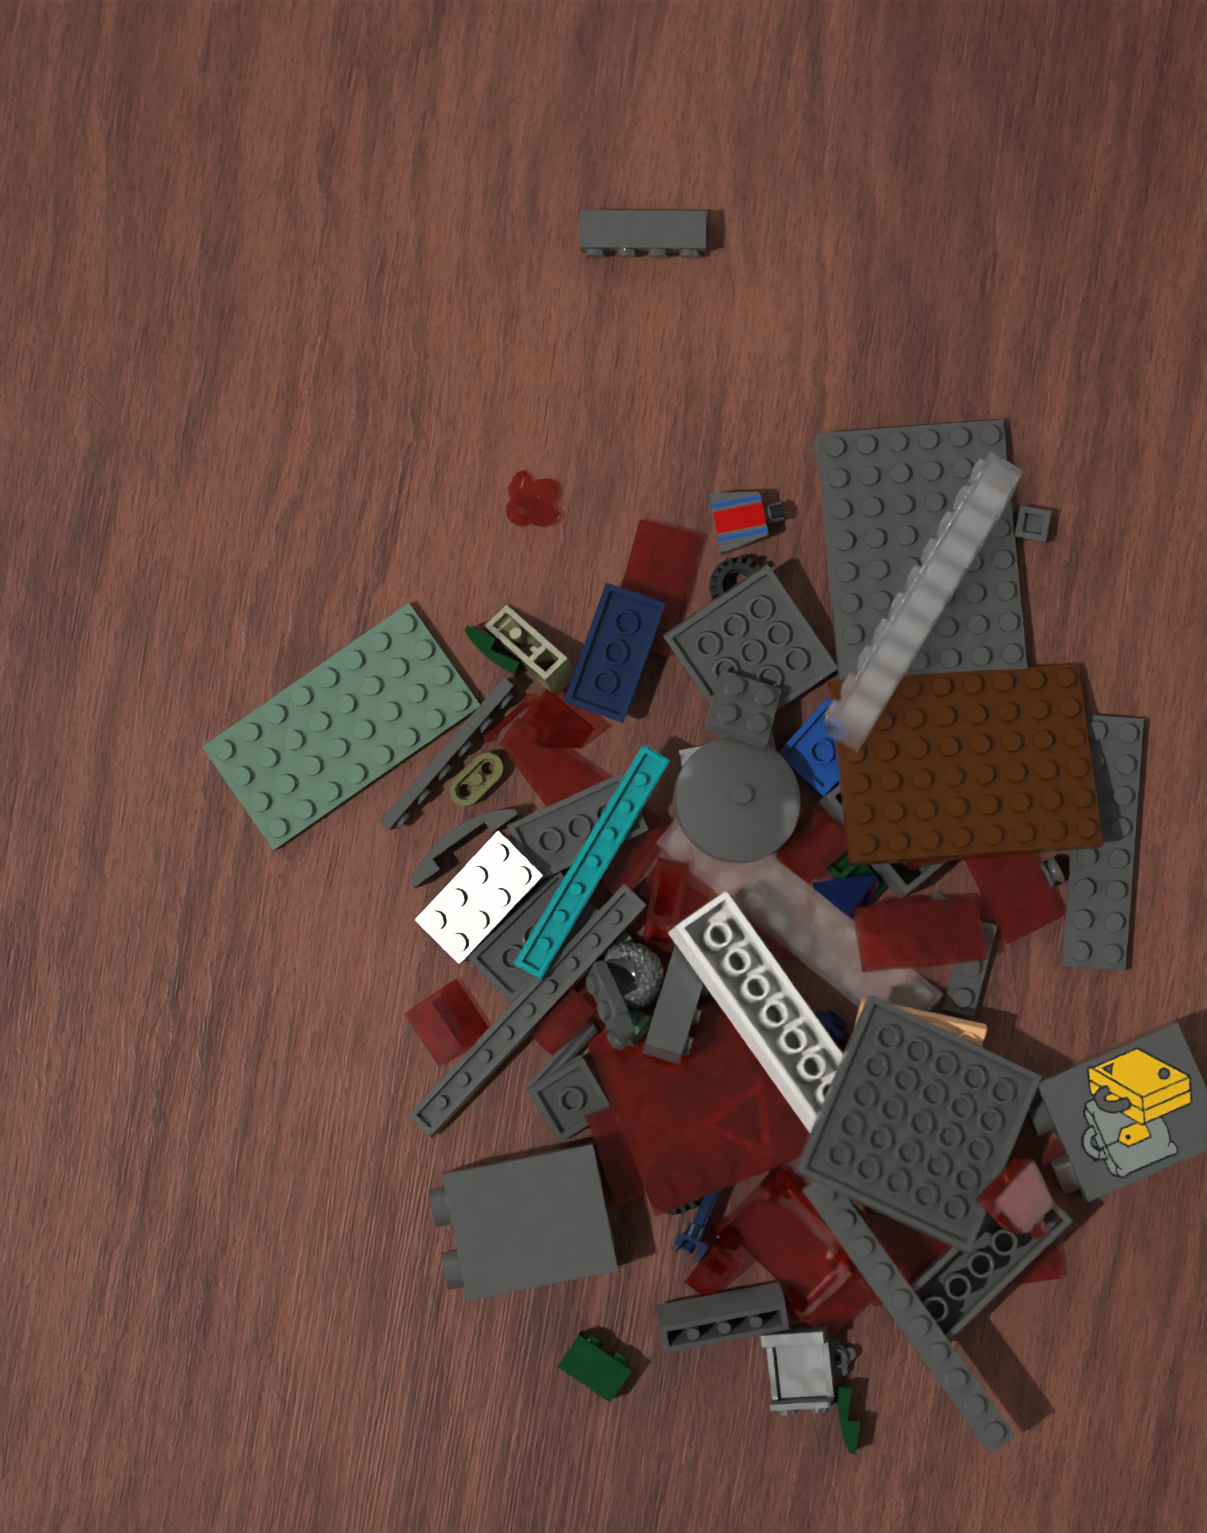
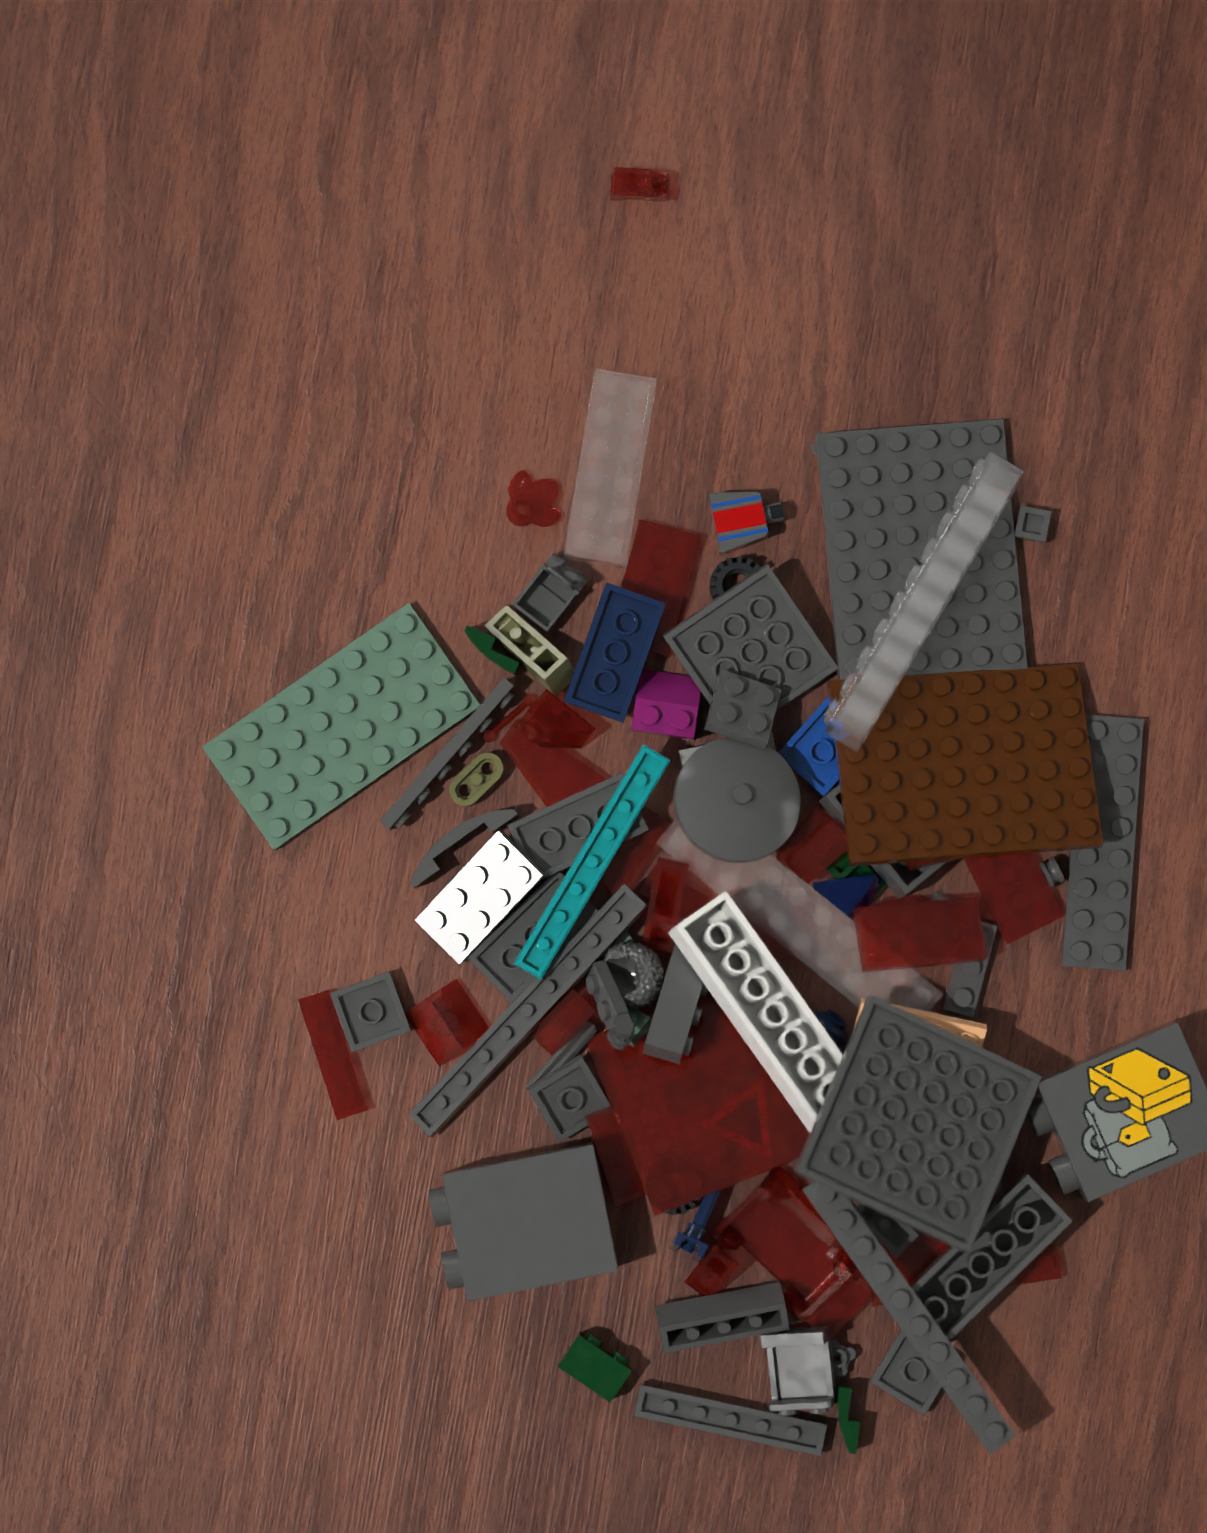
dark grey brick [580,210,706,259] -> none
clear red torso [975,1158,1053,1239] -> none
none -> clear red plate [298,990,368,1120]
none -> dark grey plate [330,971,412,1053]
none -> dark grey piece [512,553,589,633]
none -> clear brick [564,368,657,569]
none -> clear red leg [610,167,670,202]
none -> magenta slope [631,669,701,740]
none -> dark grey plate [634,1383,827,1456]
none -> dark grey plate [855,1204,919,1258]
none -> dark grey plate [870,1329,942,1416]

